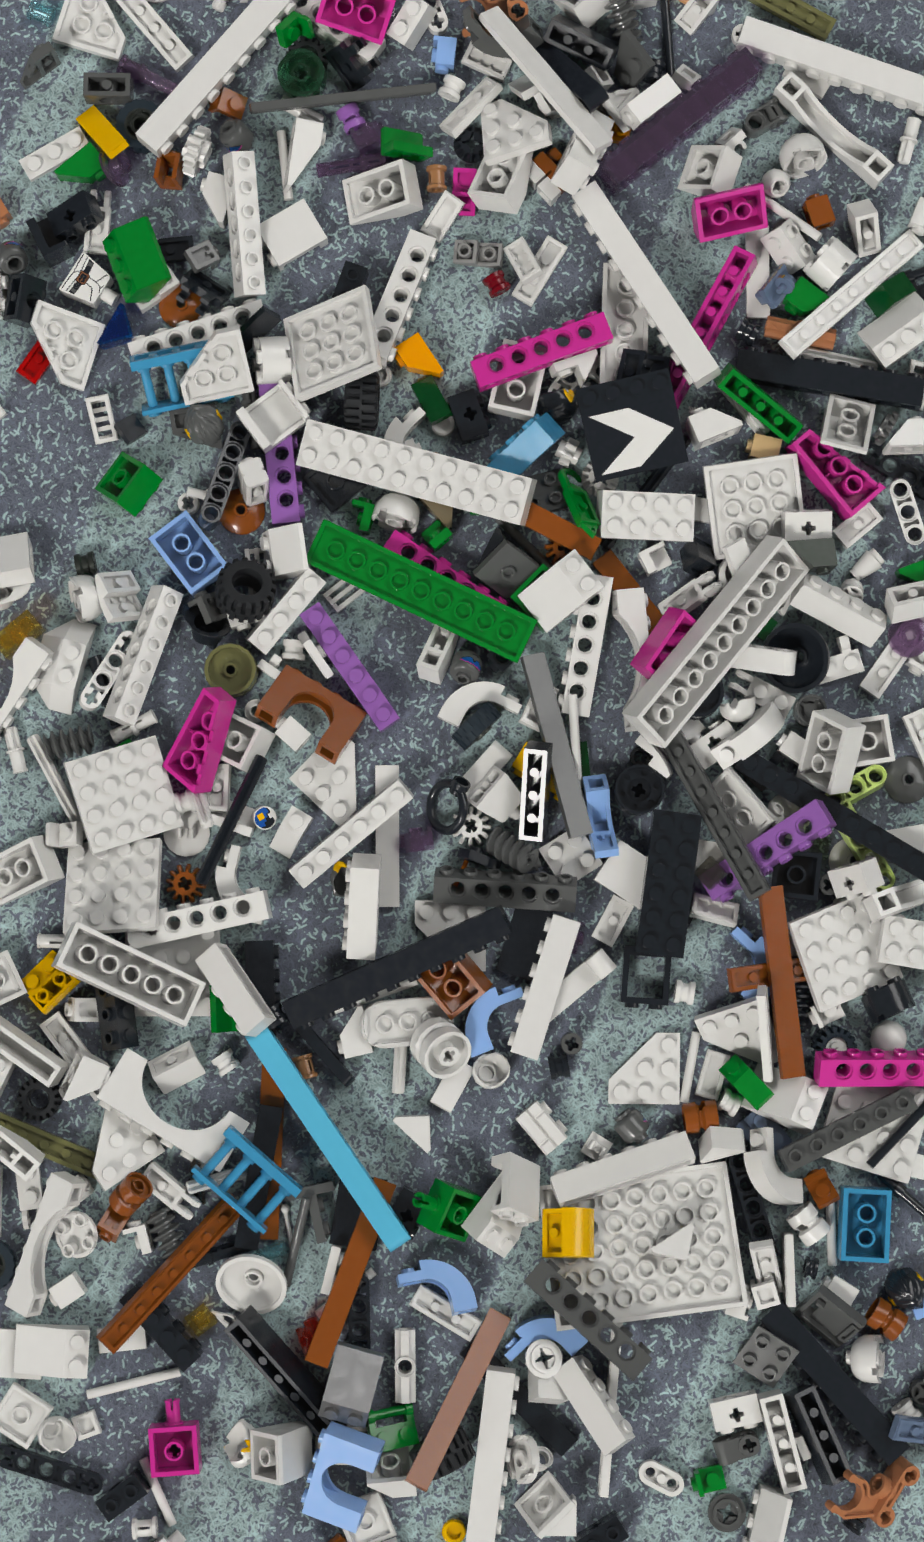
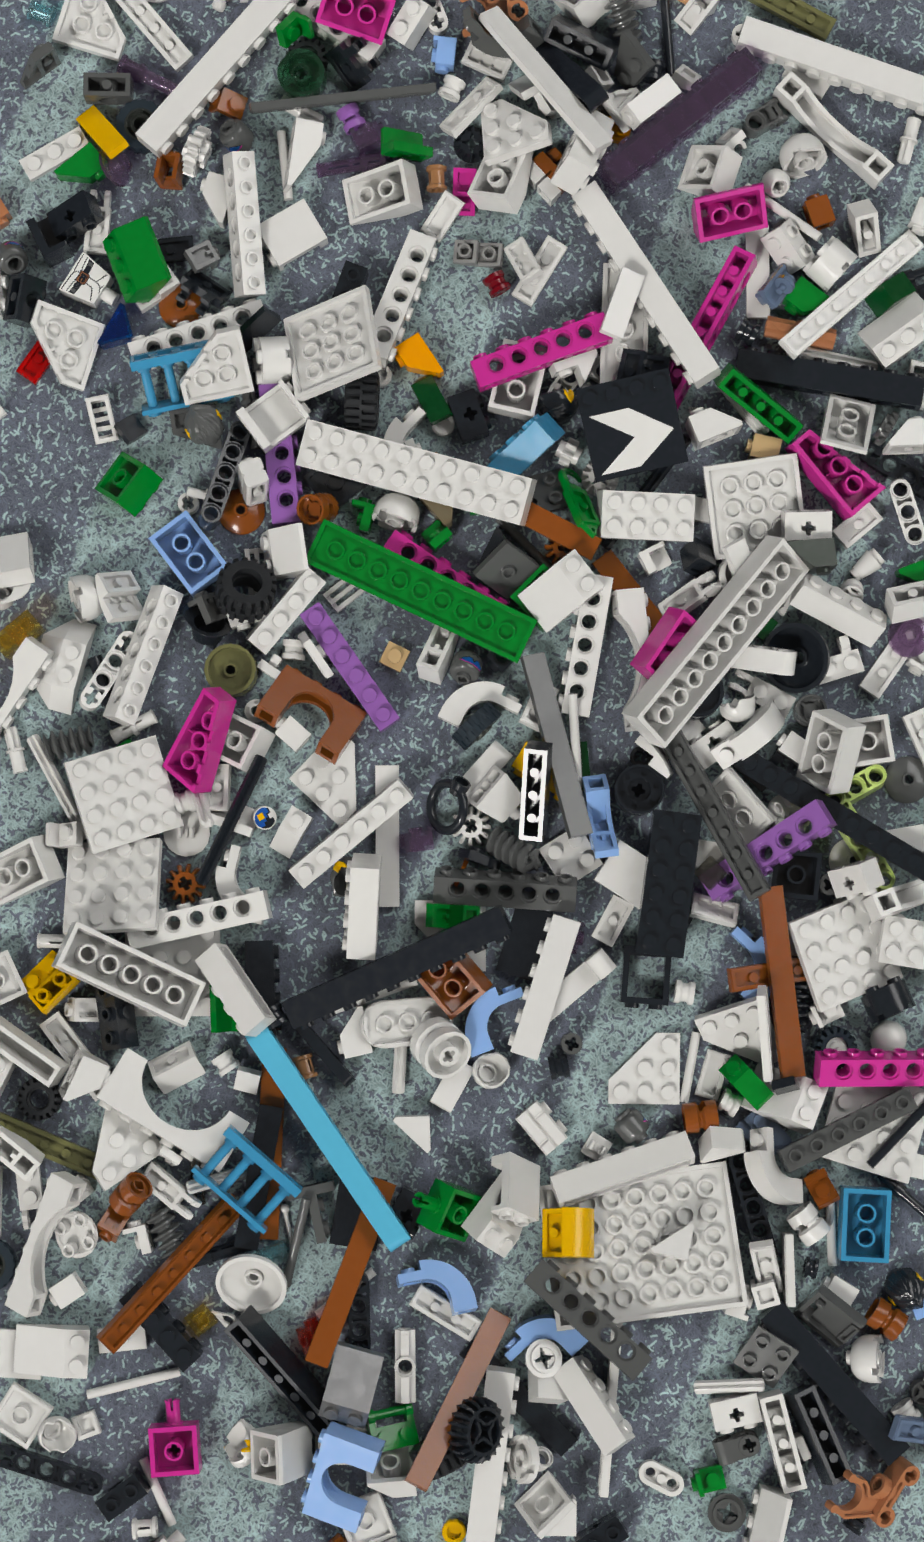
pearl dark grey wheel [74,551,98,575] -> none
white plate [320,1244,345,1295] -> none
none -> white tile [158,1145,183,1166]
none -> white tile [233,1065,262,1095]
none -> dark orange wheel [296,493,339,525]
none -> tan plate [379,641,410,673]
none -> green slope [425,903,480,928]
none -> black gear [447,1396,505,1464]
none -> white tile [599,267,644,341]
none -> white axle [694,1378,765,1394]
none -> black tile [771,1076,800,1095]

